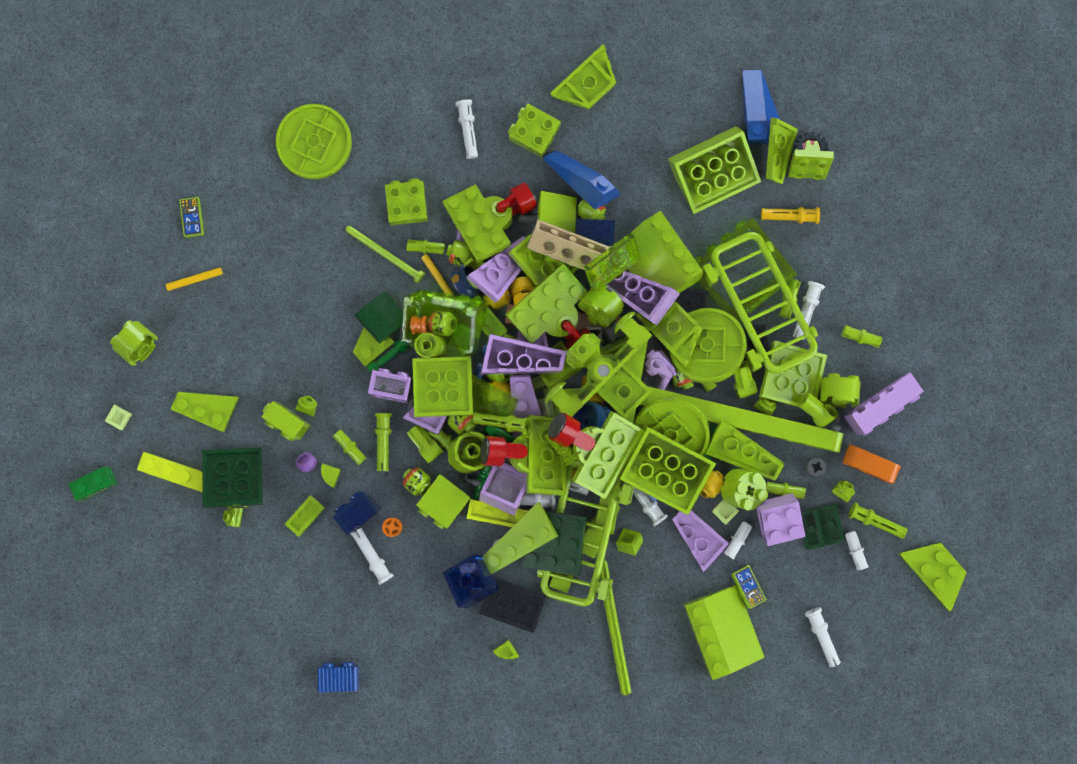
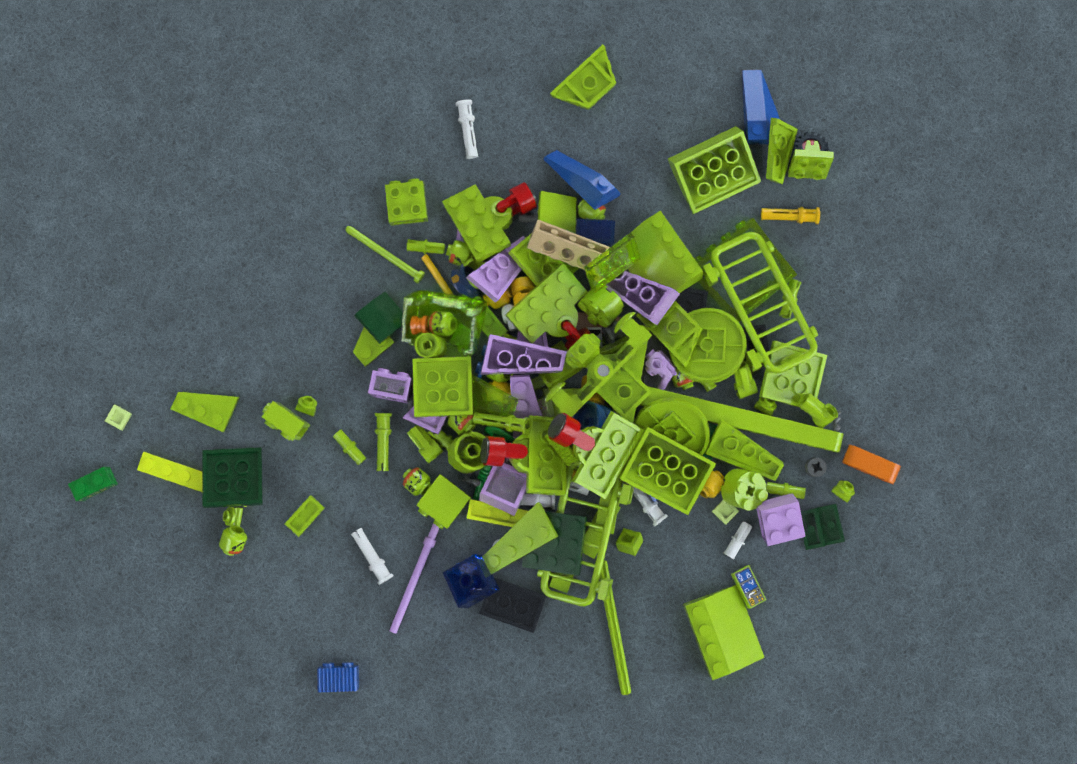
lime brick [110,320,158,366] -> none
yellow bar [165,267,223,291] -> none
tile [179,197,204,238] -> none
lime plate [276,104,352,180] -> none
medium lavender tile [296,452,317,472] -> none
lime tile [321,463,341,488] -> none
clear blue brick [332,491,382,535] -> none
green bar [366,339,409,374] -> none
orange wheel [382,517,403,537] -> none
lime tile [493,640,519,659] -> none
lime brick [508,103,561,158] -> none
lavender wing [672,510,729,572] -> none
white pin [793,281,825,340] -> none
white pin [805,607,841,667] -> none
lime brick [820,373,861,408] -> none
lime pin [841,325,882,348] -> none
lavender wedge [843,372,924,436] -> none
white axle [845,531,869,571] -> none
lime pin [848,502,907,539] -> none
lime wing [899,543,967,611] -> none
none -> lime head [219,525,247,556]
none -> lavender bar [389,523,439,633]
none -> white cylinder [501,304,517,331]

